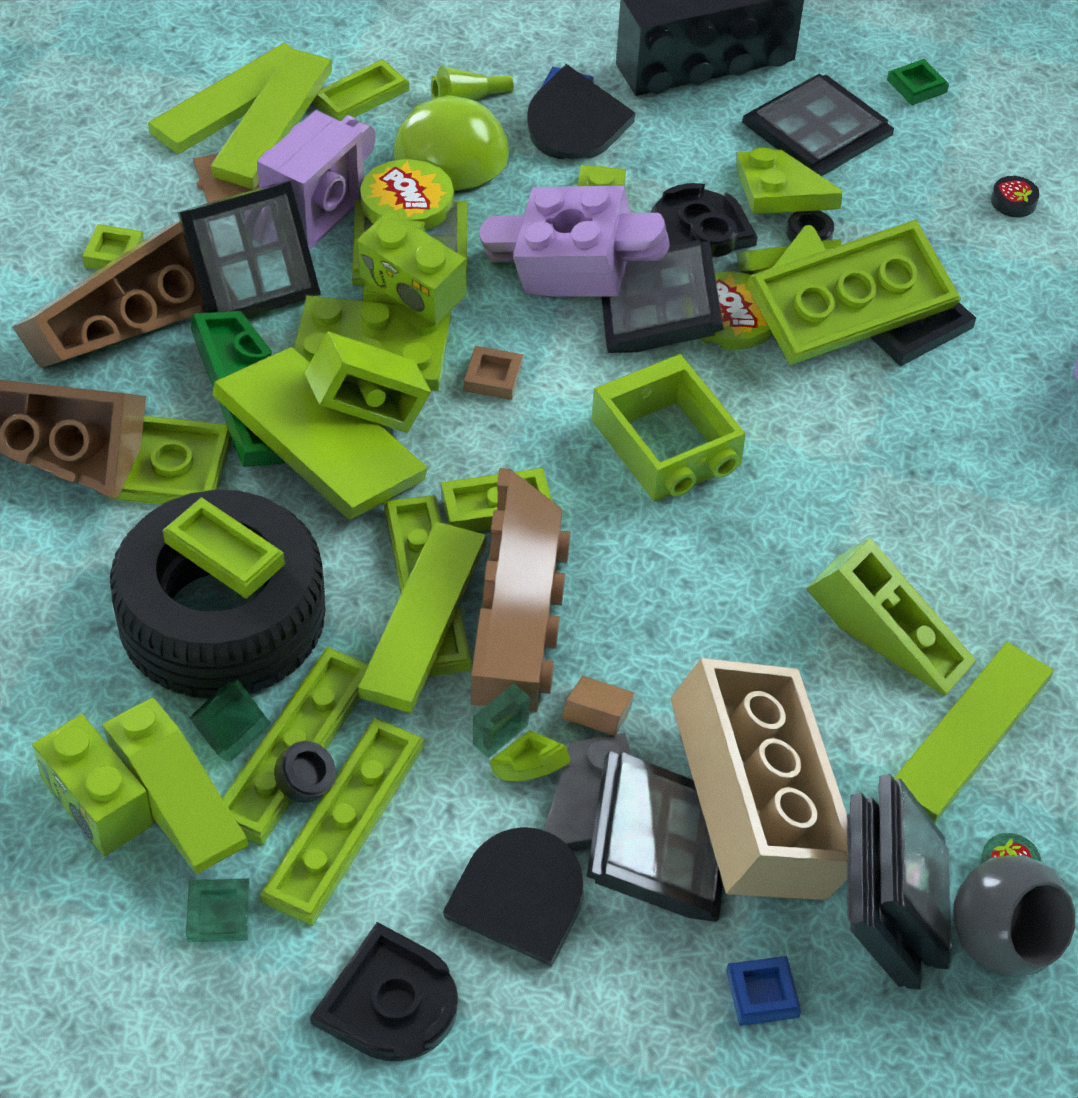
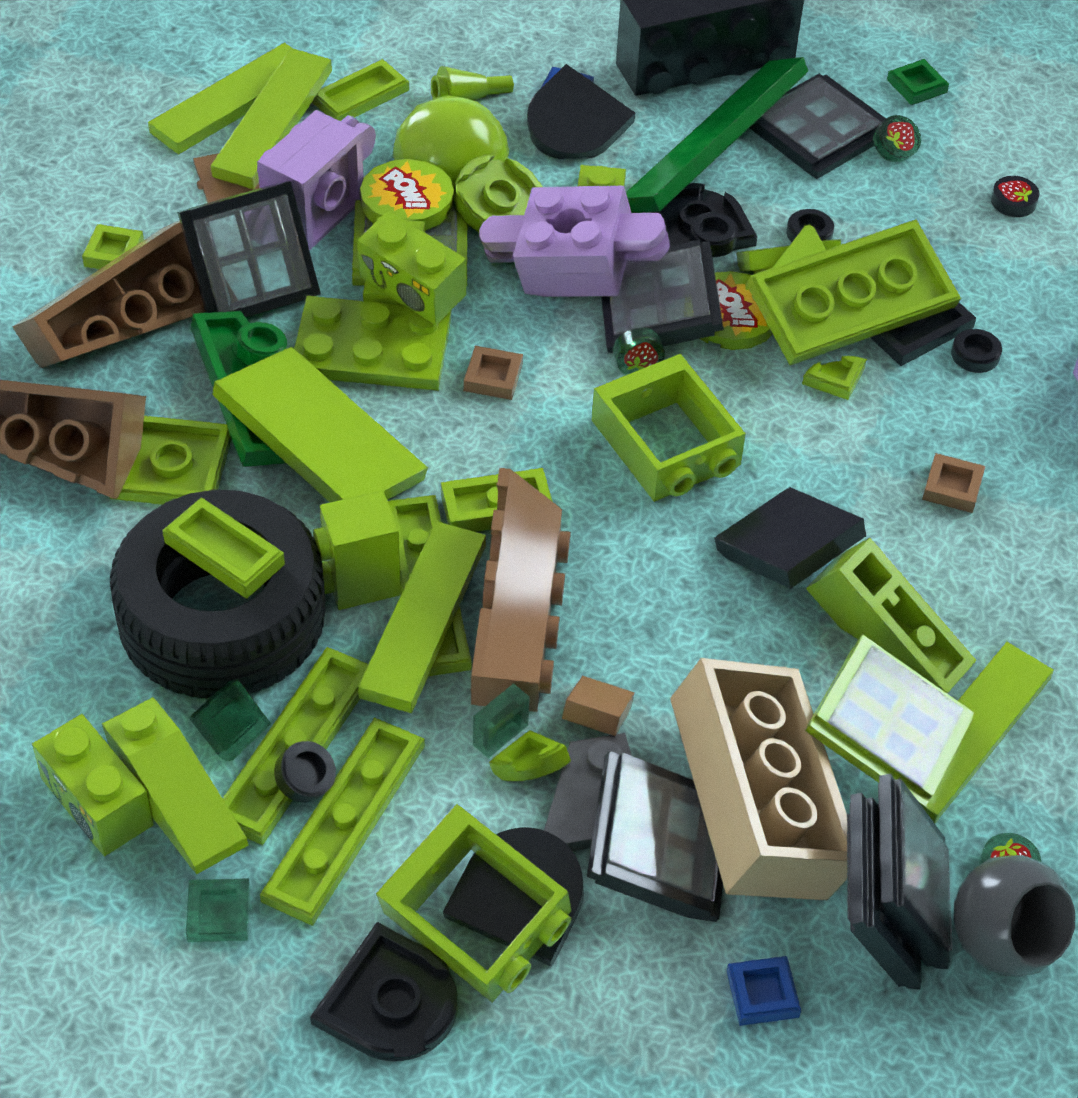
lime brick [305,331,431,433] -> none
lime wing [736,147,842,214] -> none
none -> green tile [235,322,287,366]
none -> lime brick [313,490,401,611]
none -> lime window [376,804,571,1003]
none -> lime tile [454,155,542,232]
none -> clear green tile [613,328,665,375]
none -> green tile [626,57,809,213]
none -> black tile [714,487,867,589]
none -> lime tile [802,356,867,400]
none -> clear piece [805,635,974,809]
none -> clear green tile [873,115,921,162]
none -> medium nougat tile [922,453,985,513]
none -> black tile [951,329,1002,373]

